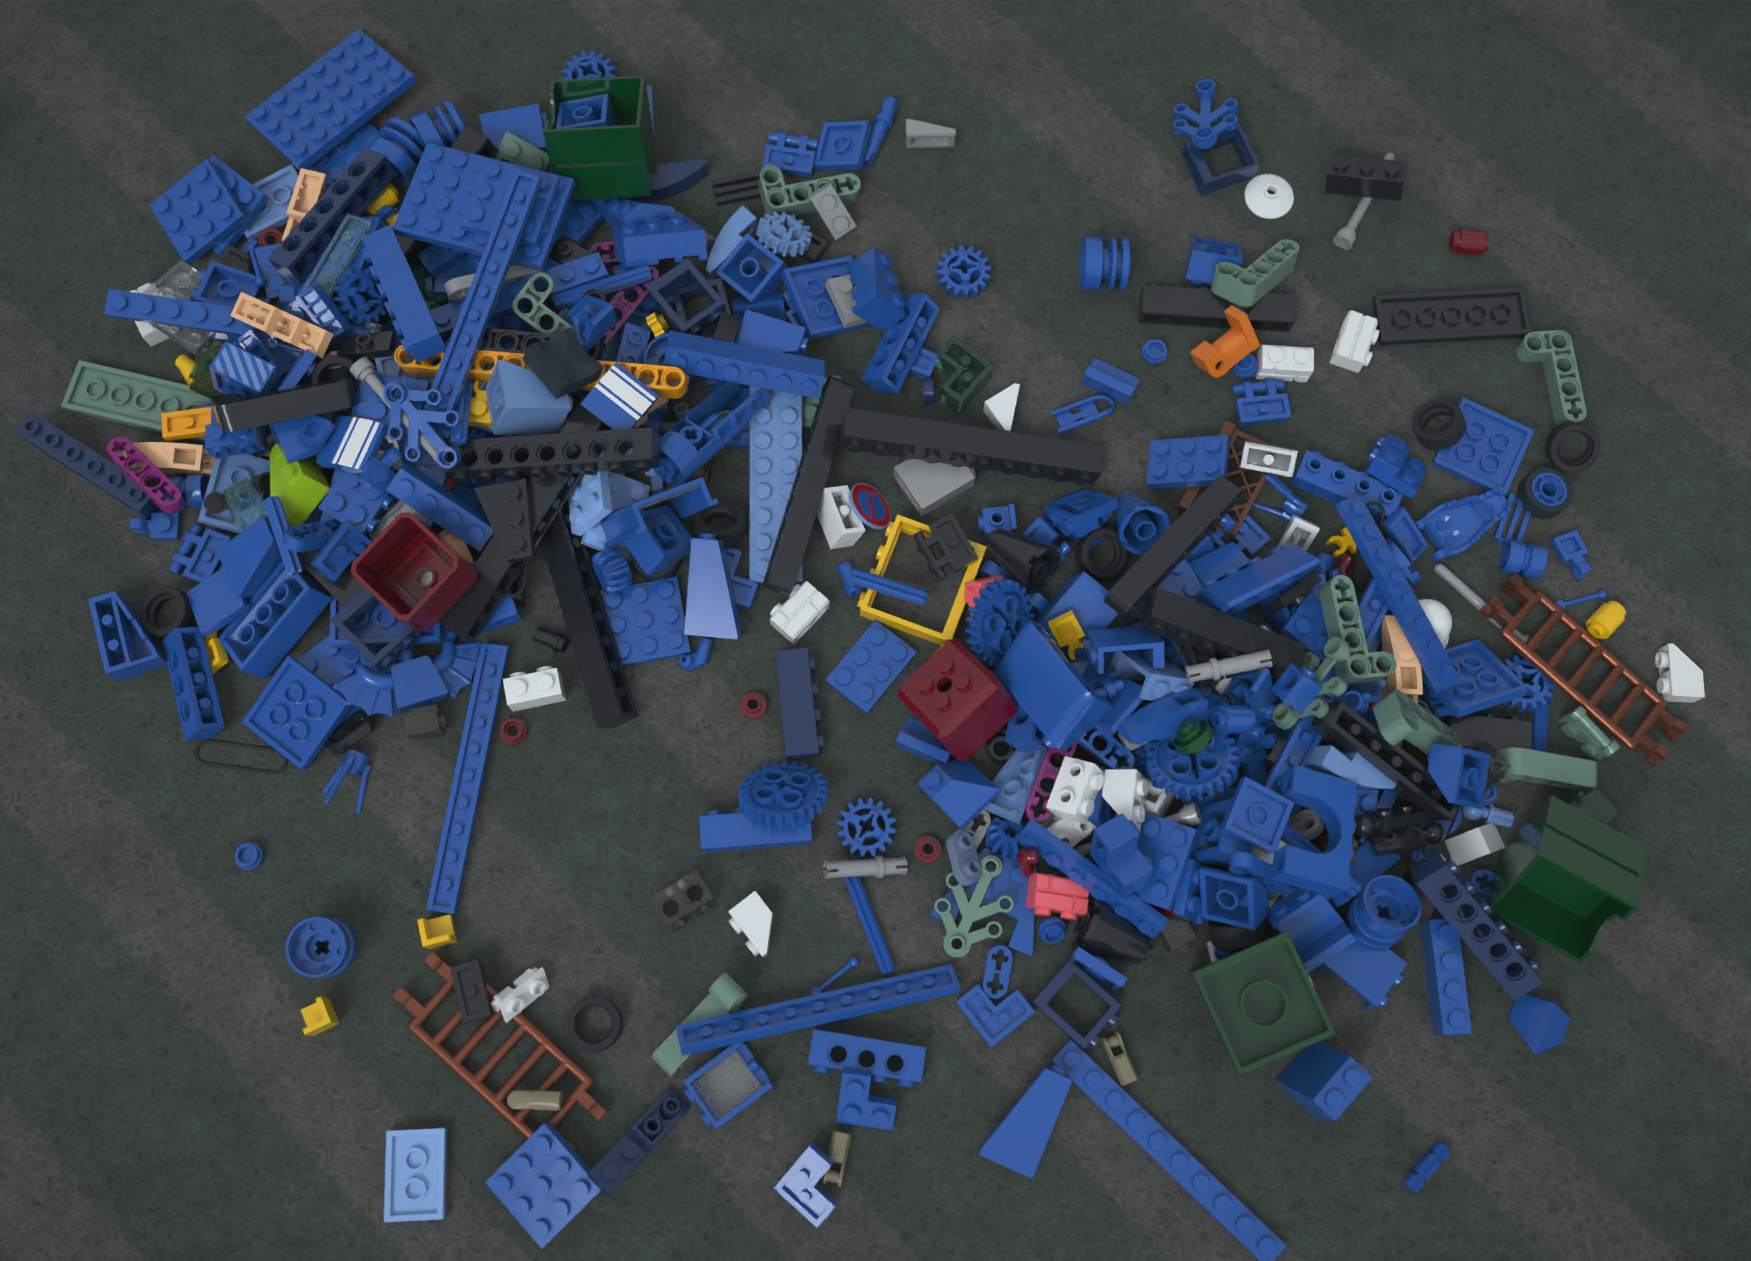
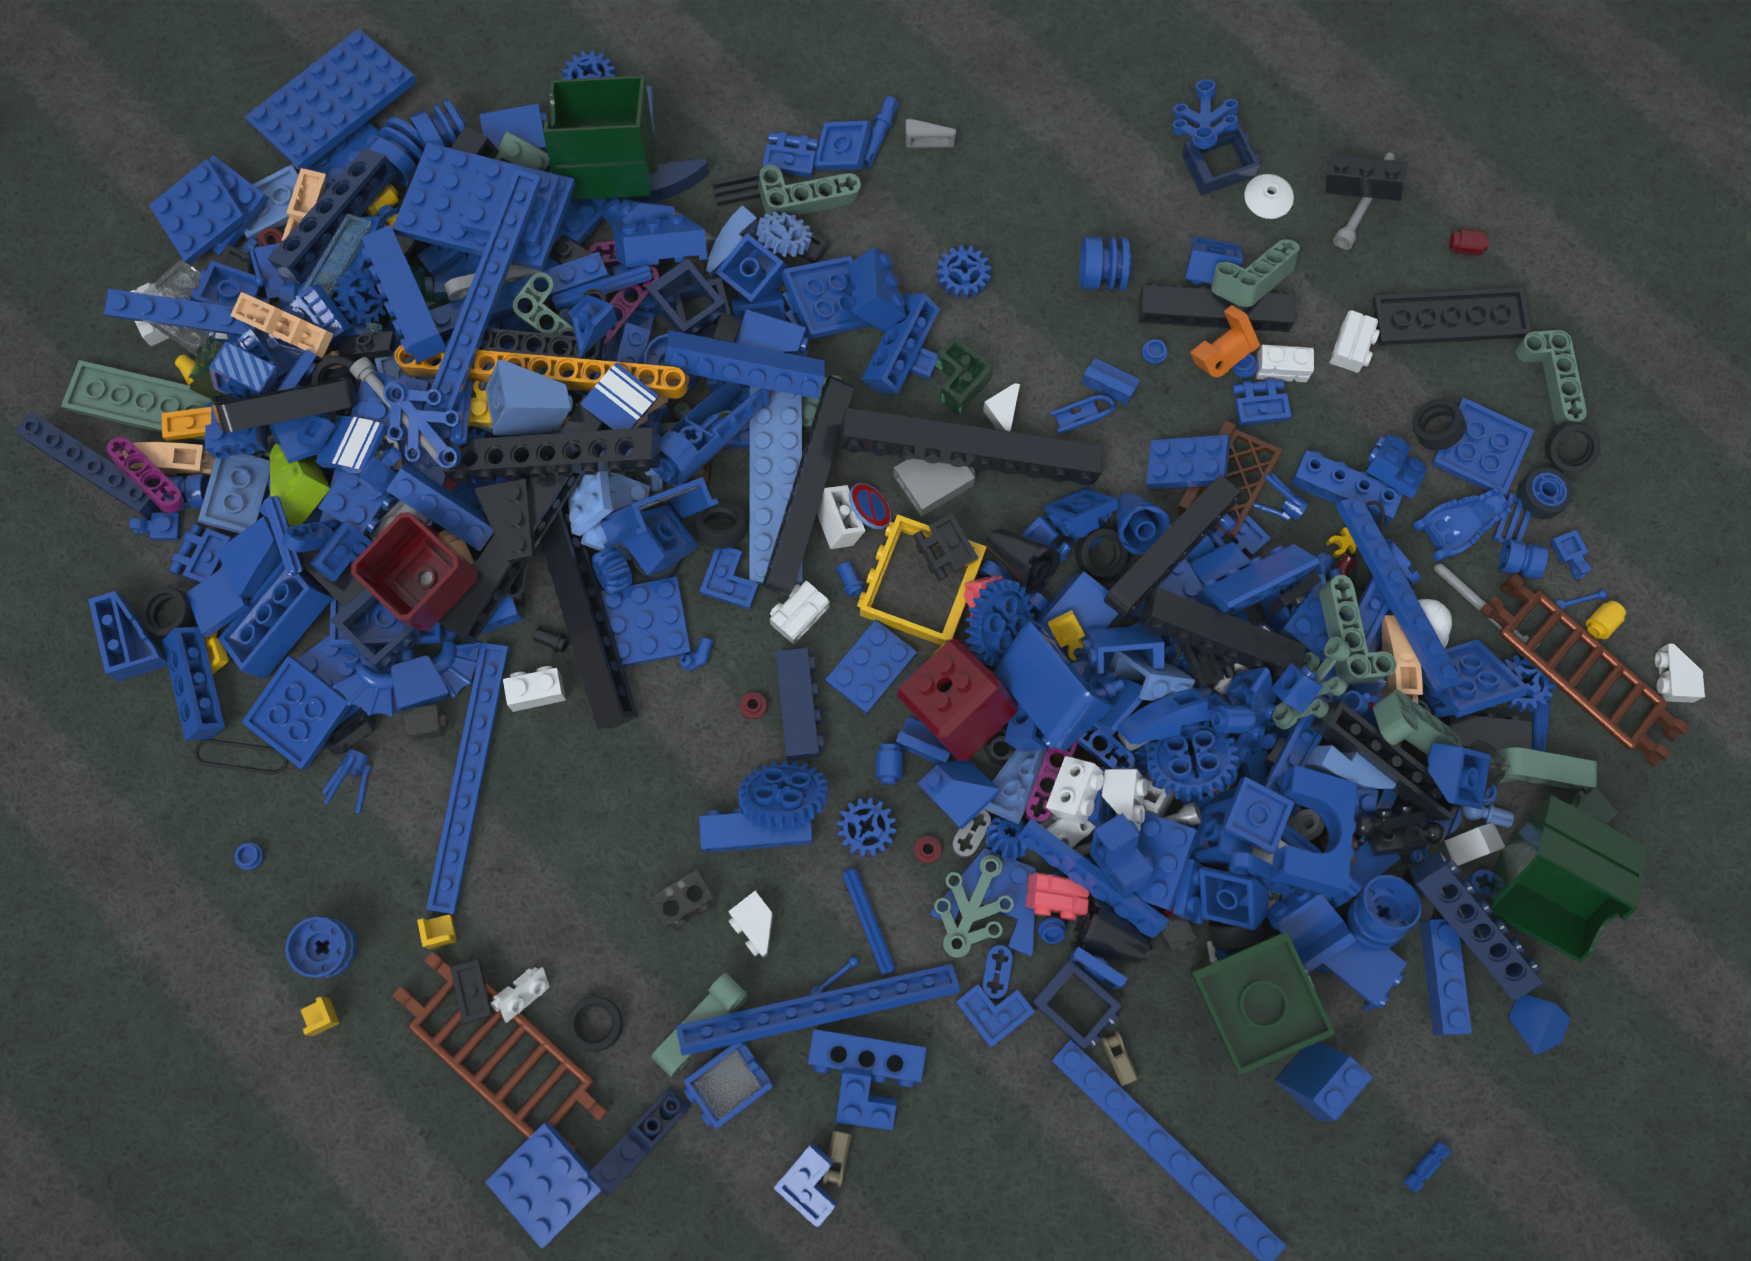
black bar [204,472,270,514] -> none
clear light blue slope [223,478,268,532] -> none
light blue plate [384,1128,447,1222] -> none
dark red plate [499,717,527,745] -> none
dark tan bar [507,1090,563,1110] -> none
black brick [523,328,603,399] -> none
blue slope [556,94,617,129] -> none
yellow plate [646,312,670,337] -> none
slope [684,533,742,639] -> none
light grey plate [808,183,856,240] -> none
light grey pin [823,856,907,879] -> none
light grey plate [825,275,867,328] -> none
blue axle [850,569,928,605] -> none
dark blue tile [923,378,935,405] -> none
sand blue plate [946,830,982,886] -> none
blue brick [977,504,1017,539] -> none
blue slope [978,1064,1073,1179] -> none
dark red arm [1016,848,1039,876] -> none
dark green plate [1173,719,1214,755] -> none
light grey pin [1185,649,1272,683] -> none
light grey slope [1240,441,1298,477] -> none
white slope [1277,514,1320,551] -> none
blue tile [1382,507,1429,563] -> none
sand green plate [1558,705,1620,761] -> none
none -> blue brick [875,744,903,785]

